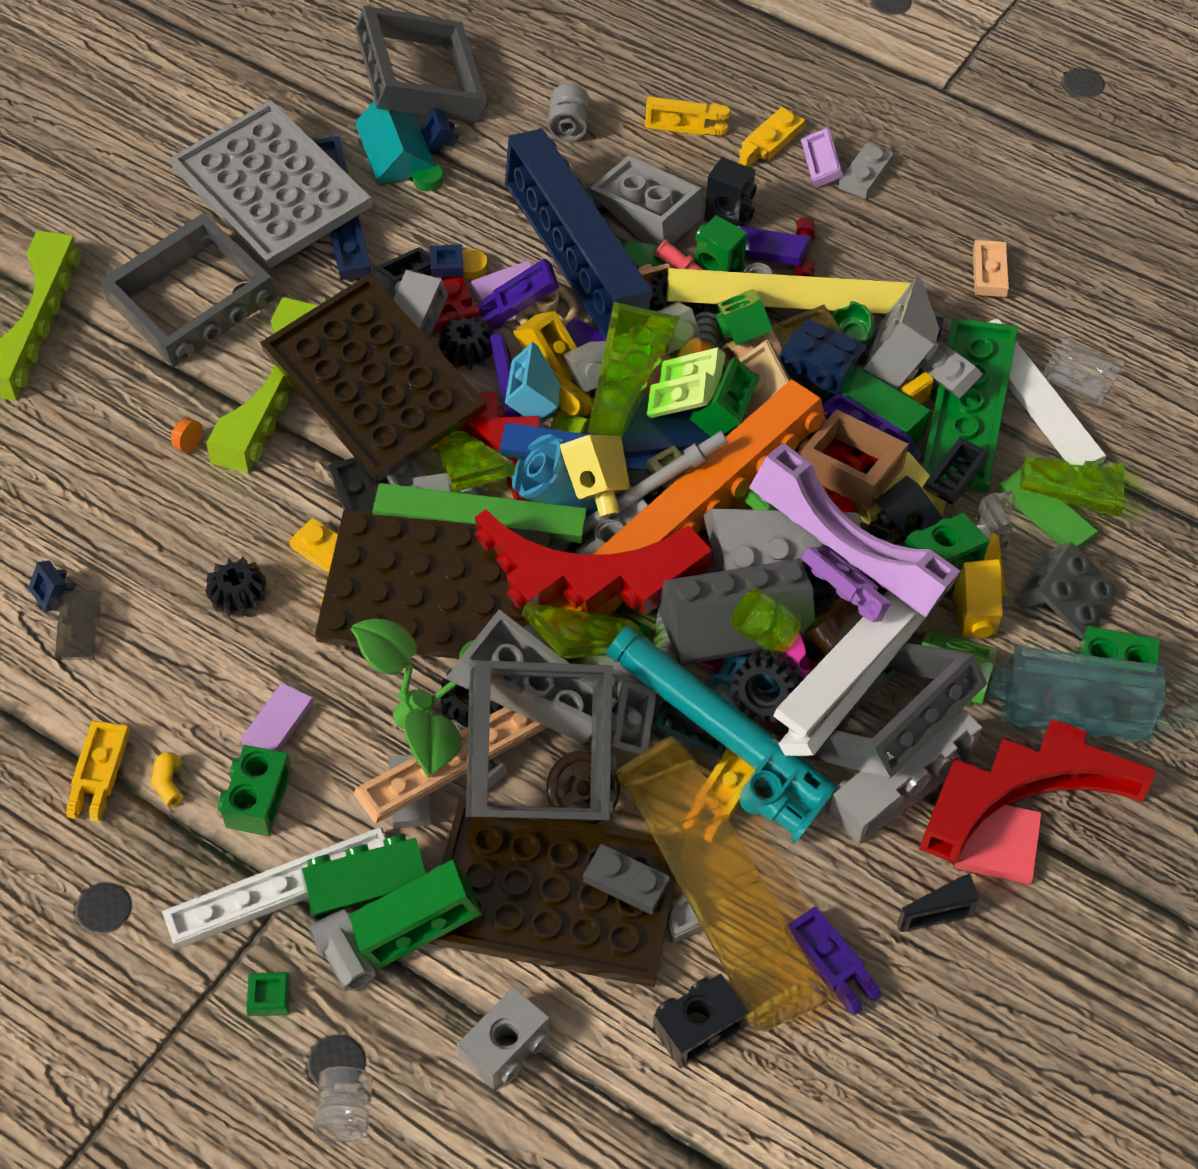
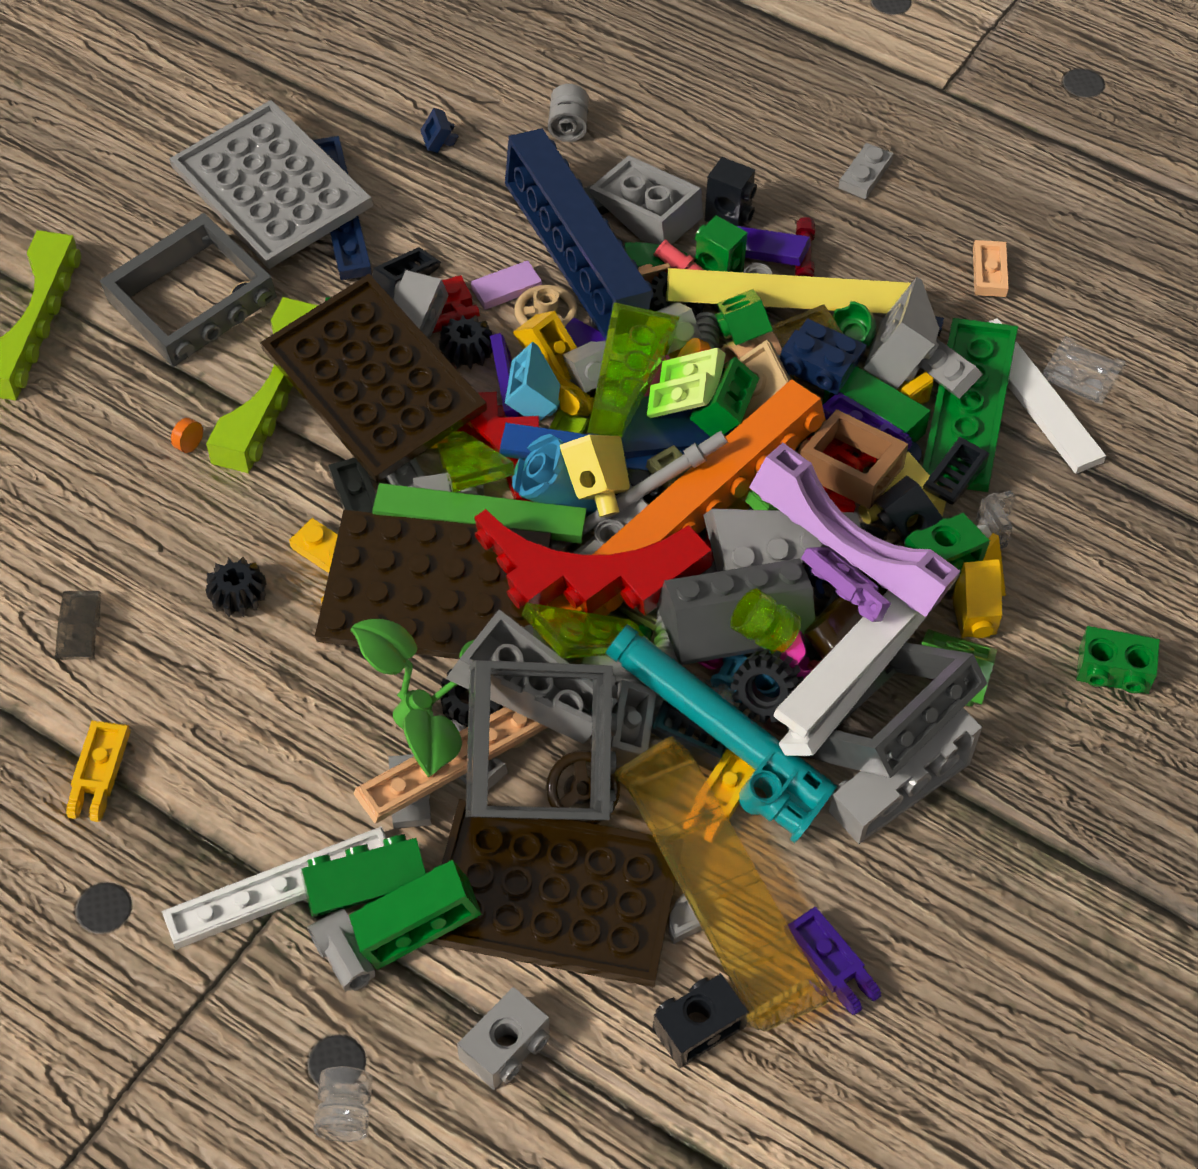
dark blue tile [28,560,76,612] -> none
yellow arm [151,752,184,807] -> none
green brick [218,745,292,837] -> none
lavender tile [241,683,314,752] -> none
green tile [246,972,290,1016] -> none
dark grey window [355,5,488,123] -> none
teal slope [355,101,435,185] -> none
green tile [412,163,443,191] -> none
dark blue tile [430,244,463,280] -> none
yellow tile [462,249,487,280] -> none
dark purple hinge [477,259,560,331] -> none
dark grey plate [583,844,670,915] -> none
yellow hinge [645,96,730,136] -> none
yellow hinge [738,107,805,167] -> none
lavender tile [801,127,844,188] -> none
black slope [897,874,979,932] -> none
red arch [919,718,1156,863] -> none
coral tile [954,805,1042,885] -> none
clear light blue piece [989,646,1165,742] -> none
bright green tile [997,467,1098,550] -> none
dark grey bracket [1013,542,1117,639] -> none
clear neon green wing [1020,456,1125,517] -> none

